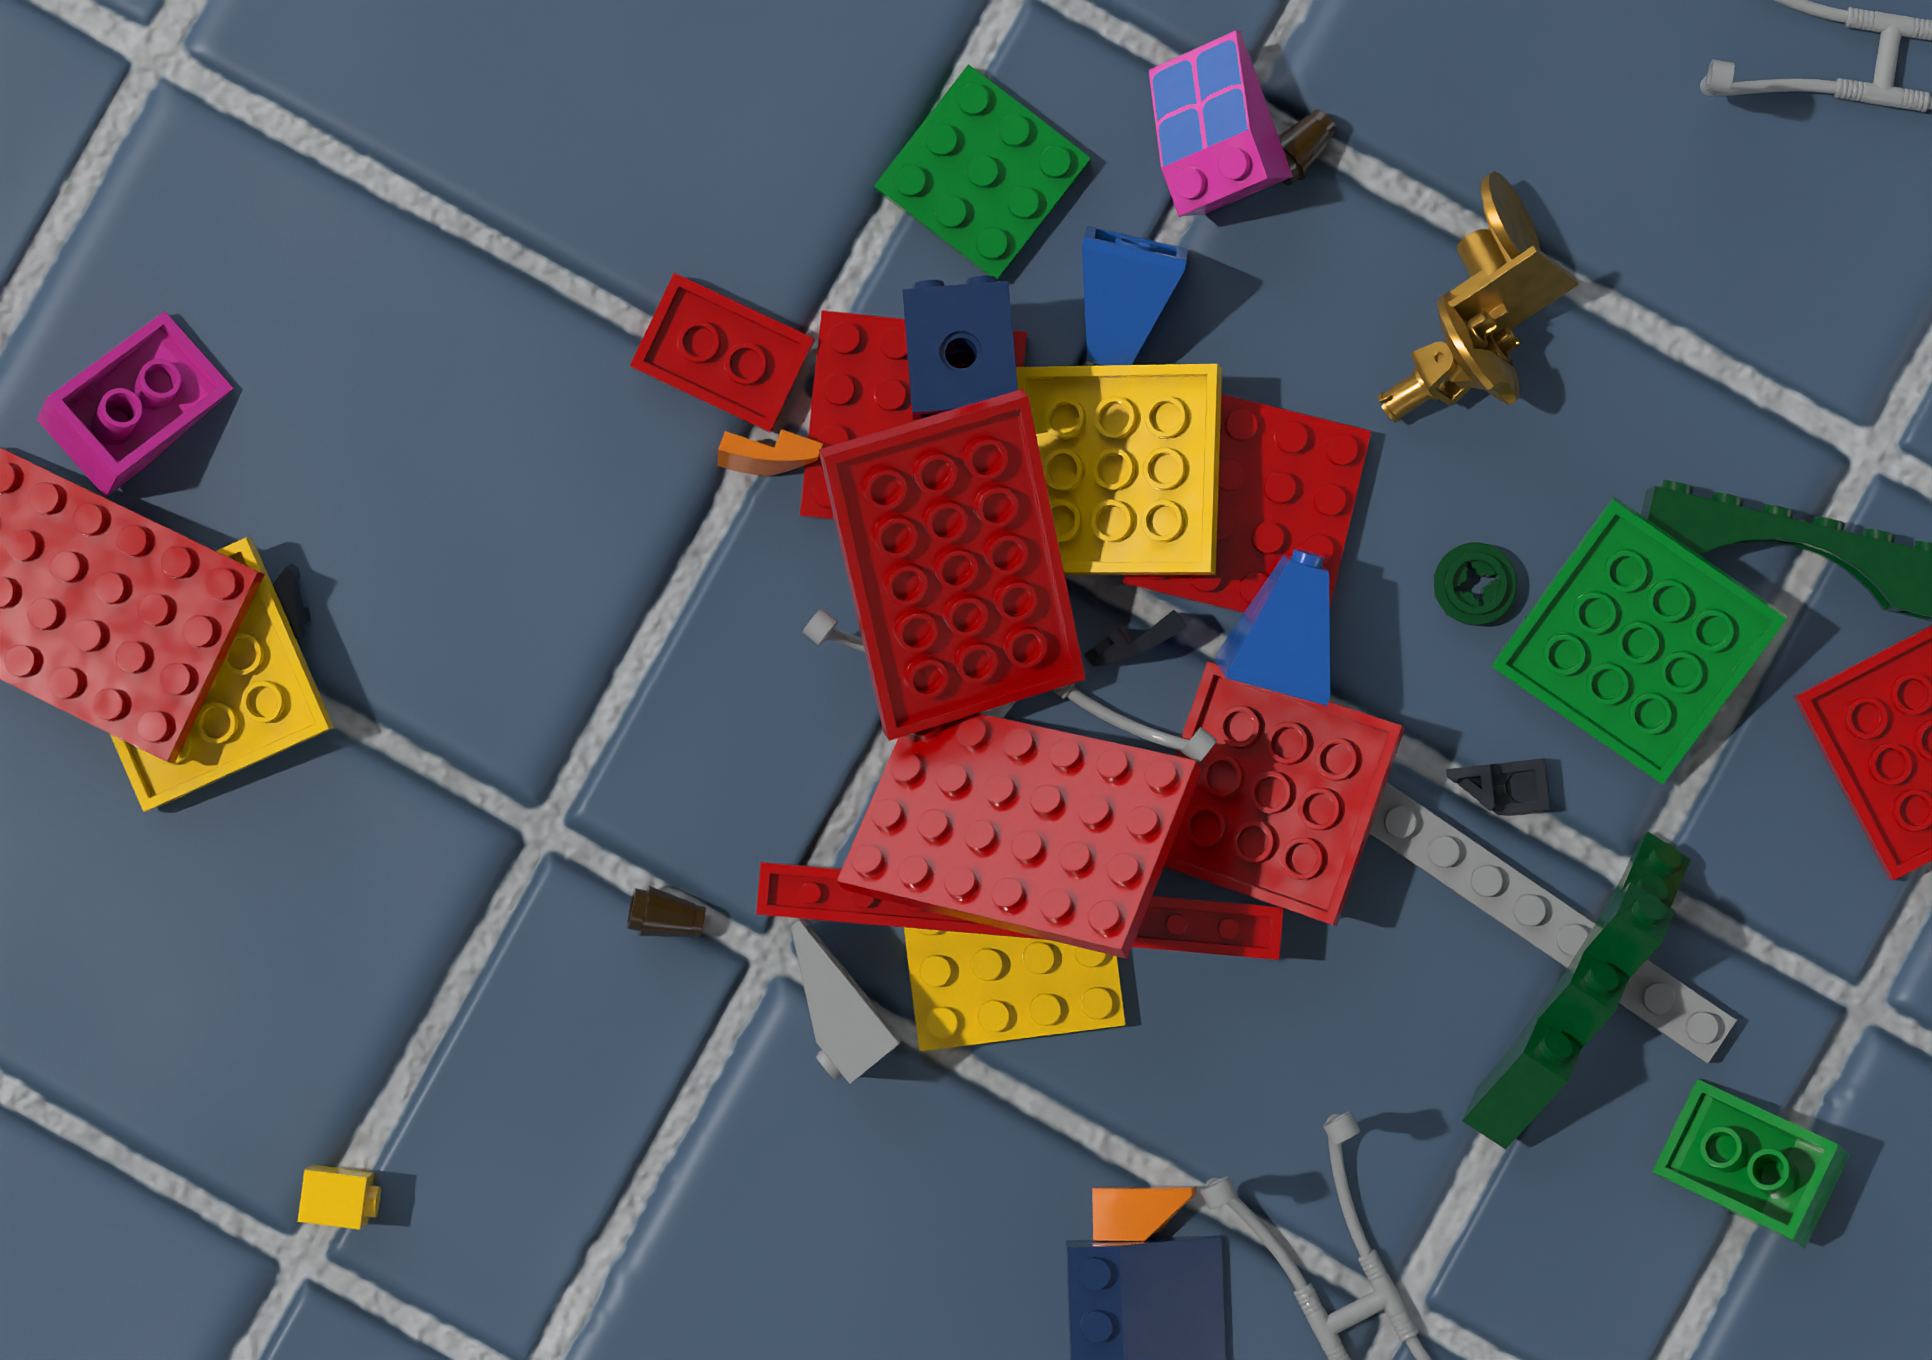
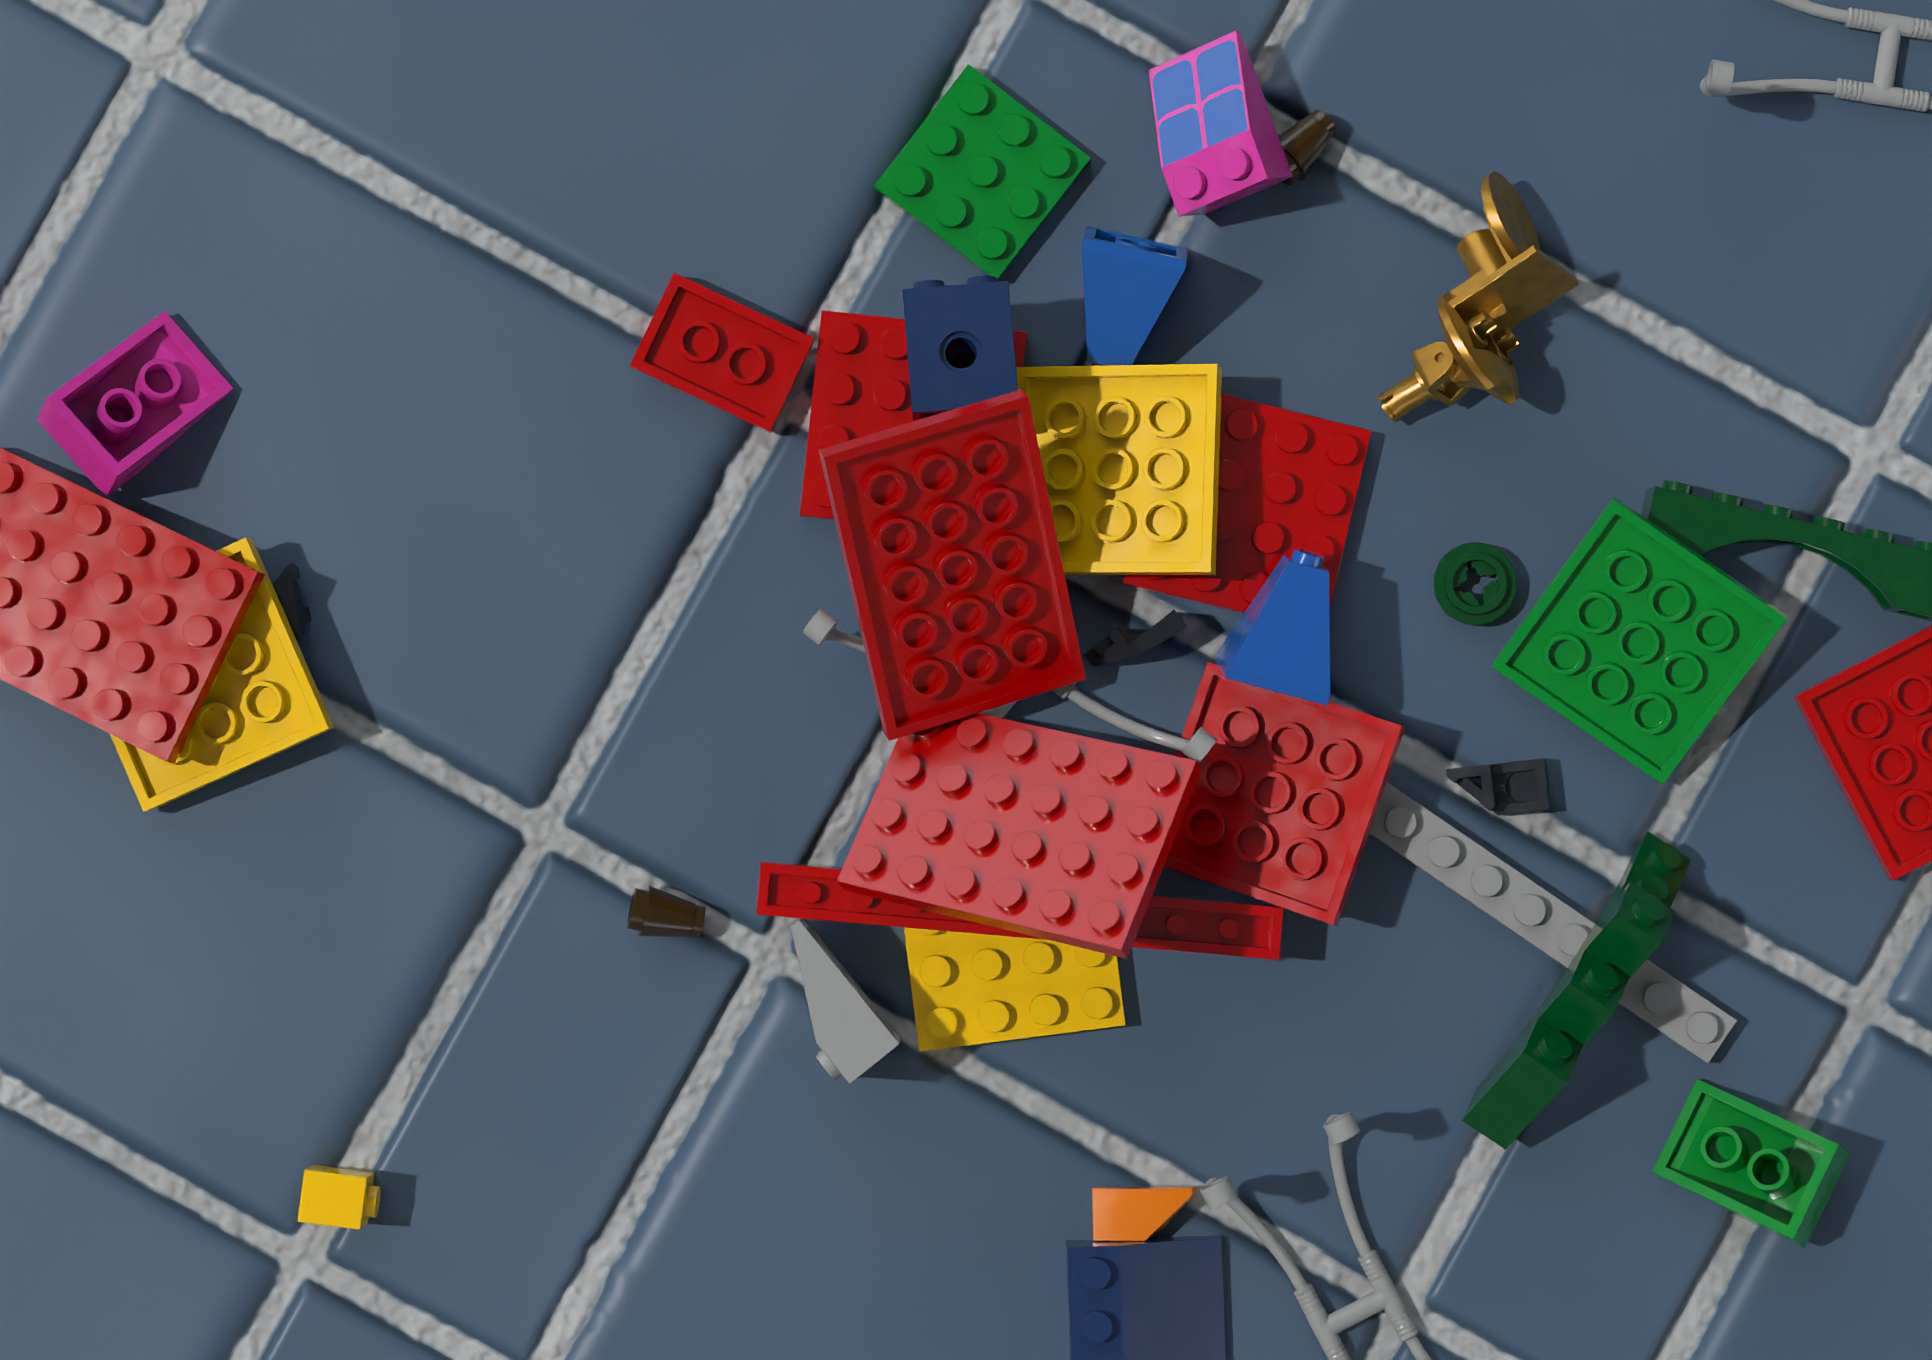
orange slope [717,429,823,476] -> none

